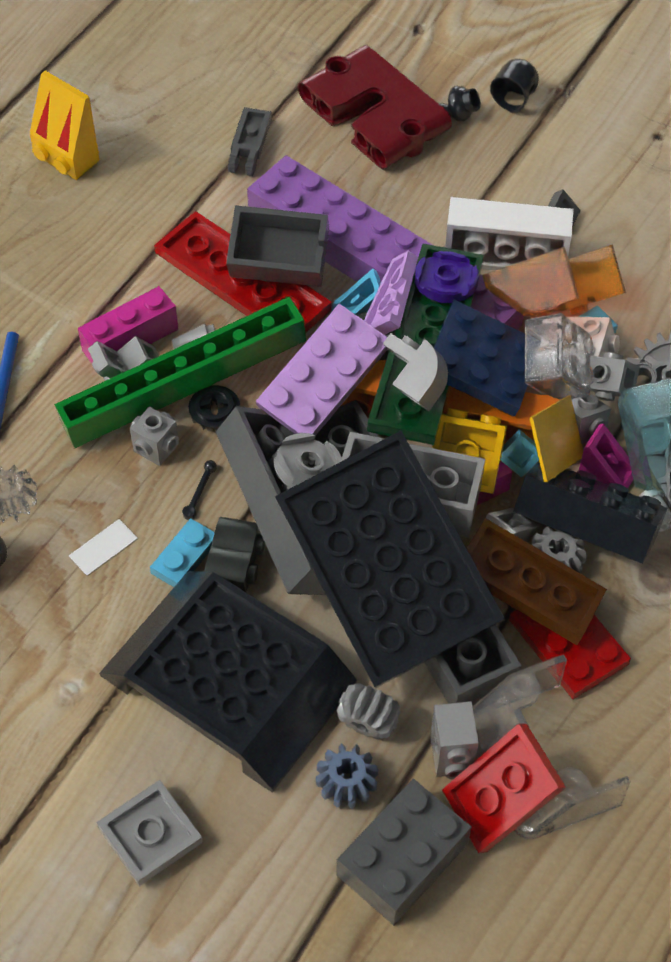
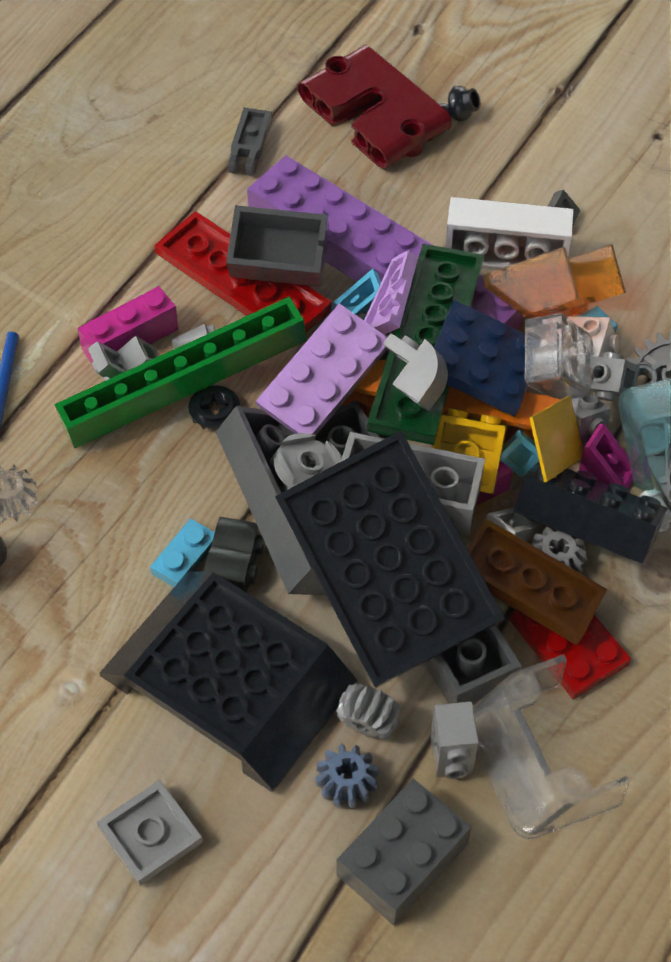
yellow slope [30,70,100,180] -> none
white sticker [69,519,138,575] -> none
light grey brick [130,407,179,466] -> none
black hinge [182,460,217,520] -> none
dark purple tile [415,251,479,303] -> none
red plate [442,723,566,853] -> none
black helmet [490,59,539,113] -> none

